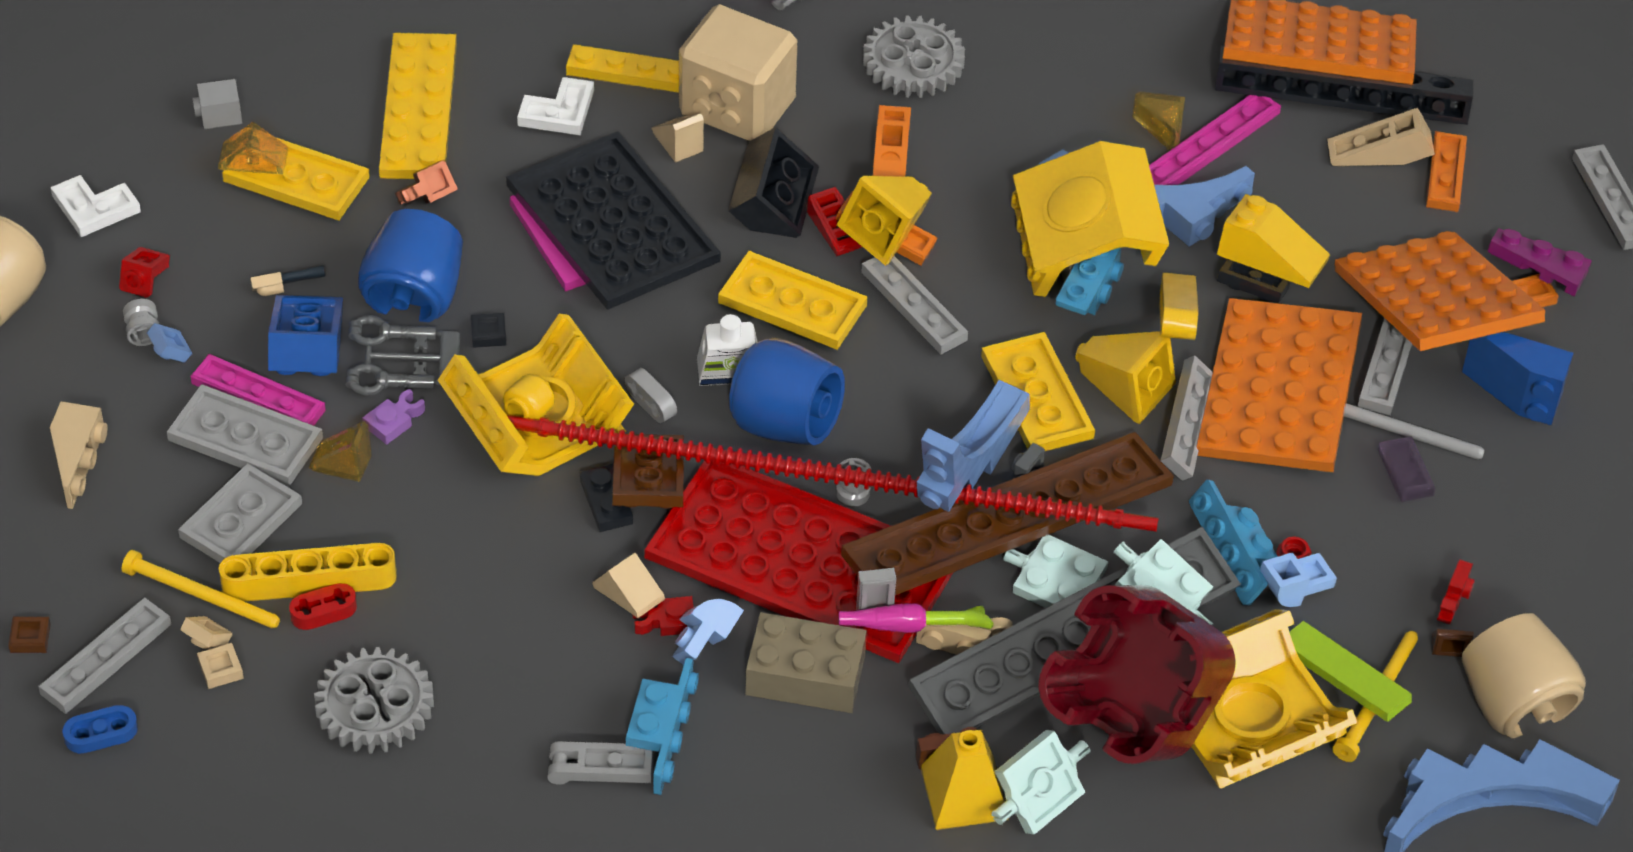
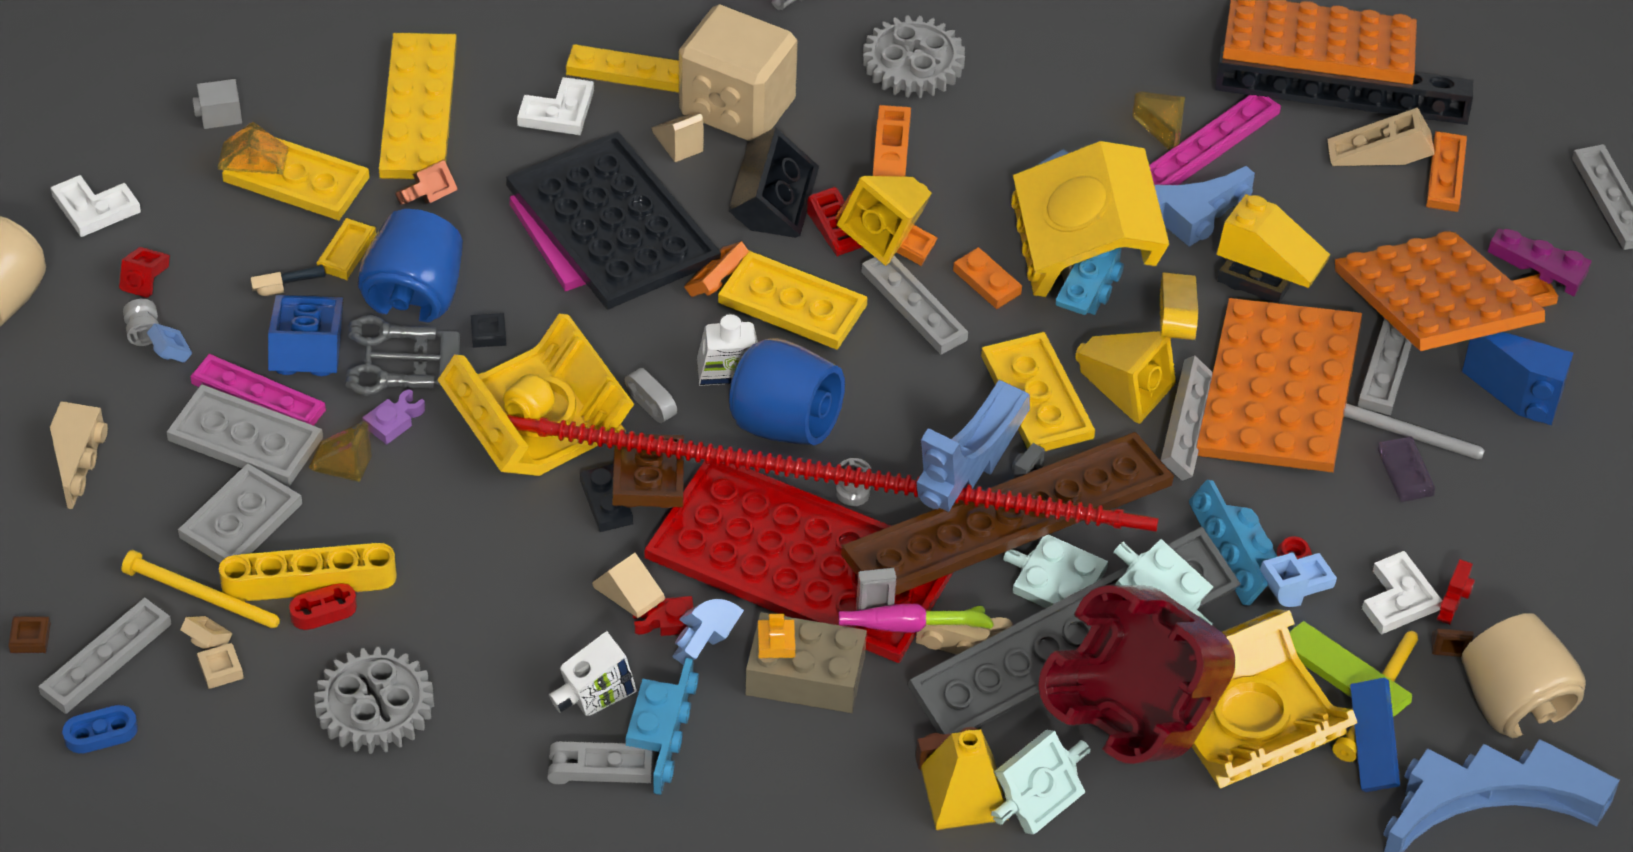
none -> yellow tile [317,218,376,280]
none -> white torso [549,631,637,716]
none -> orange plate [684,241,749,297]
none -> light orange tile [758,614,795,658]
none -> orange plate [953,247,1022,309]
none -> blue tile [1350,677,1400,792]
none -> white plate [1362,551,1442,634]

